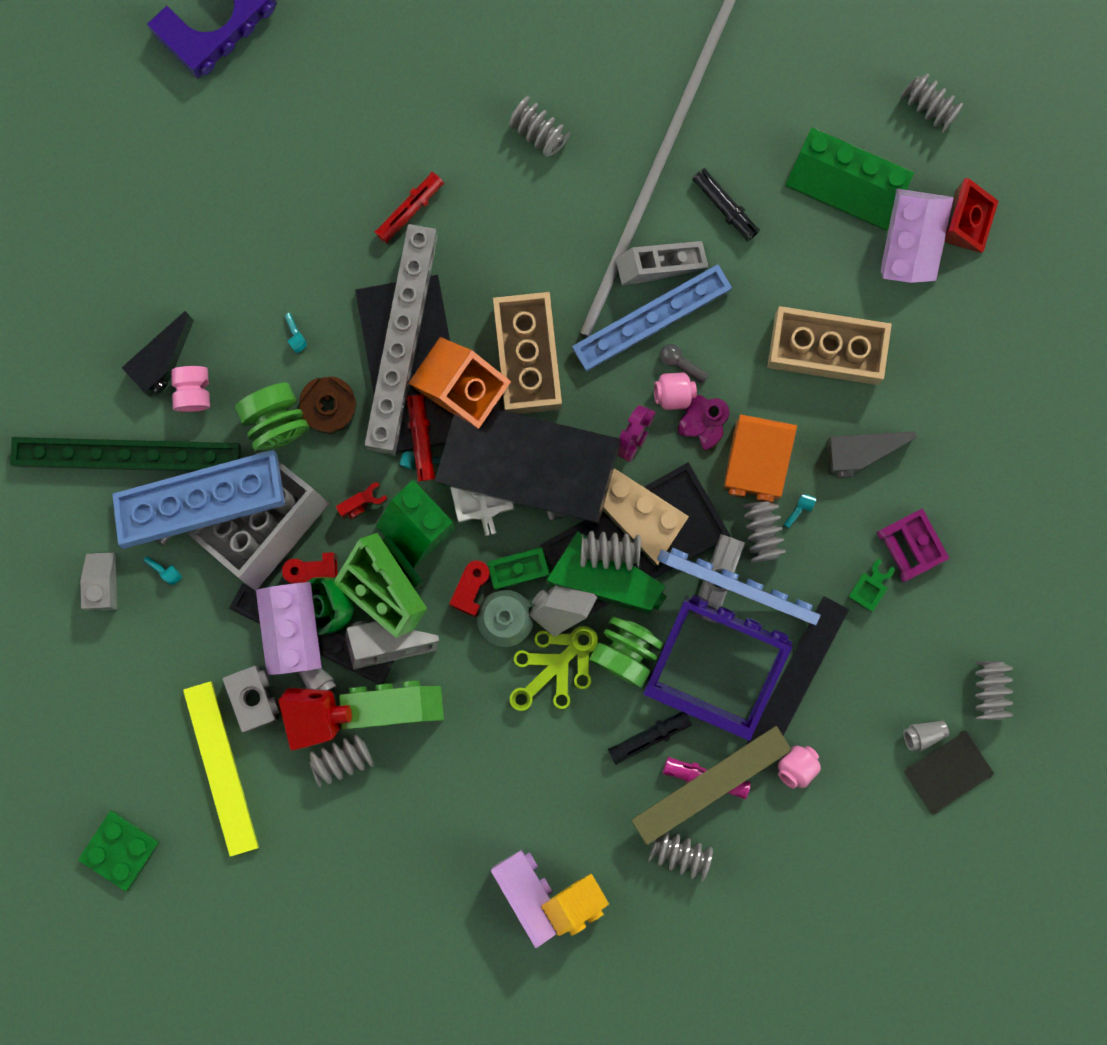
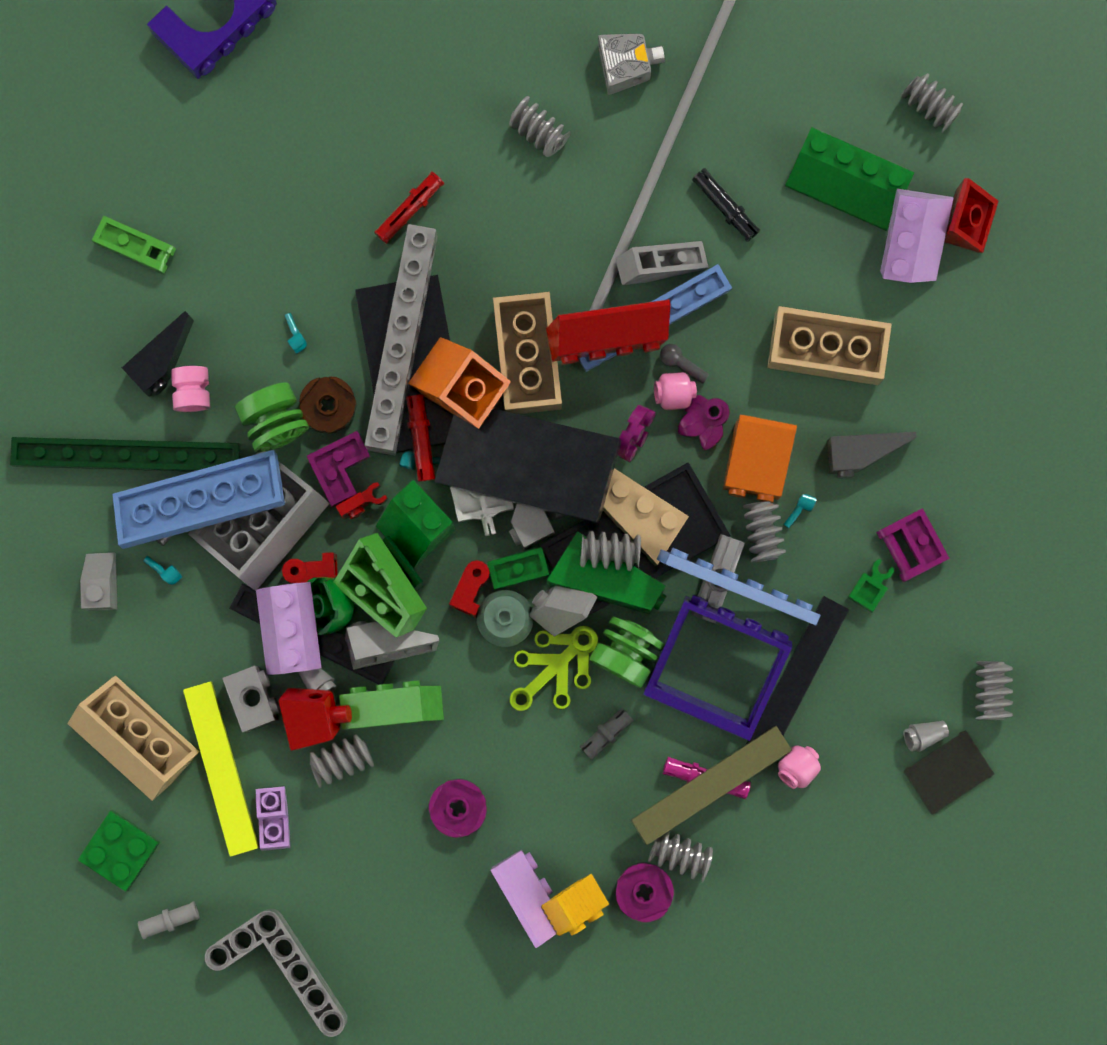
black pin [608,711,693,765] -> none
none -> tan slope [67,675,200,801]
none -> bright green plate [92,216,176,274]
none -> light grey pin [138,901,200,939]
none -> light grey beam [205,909,347,1037]
none -> lavender slope [256,786,291,851]
none -> magenta plate [307,431,370,508]
none -> magenta plate [429,779,487,838]
none -> light grey slope [509,504,555,550]
none -> red slope [546,299,671,364]
none -> dark grey pin [580,707,634,760]
none -> light grey torso [598,34,665,95]
none -> magenta plate [615,863,674,922]

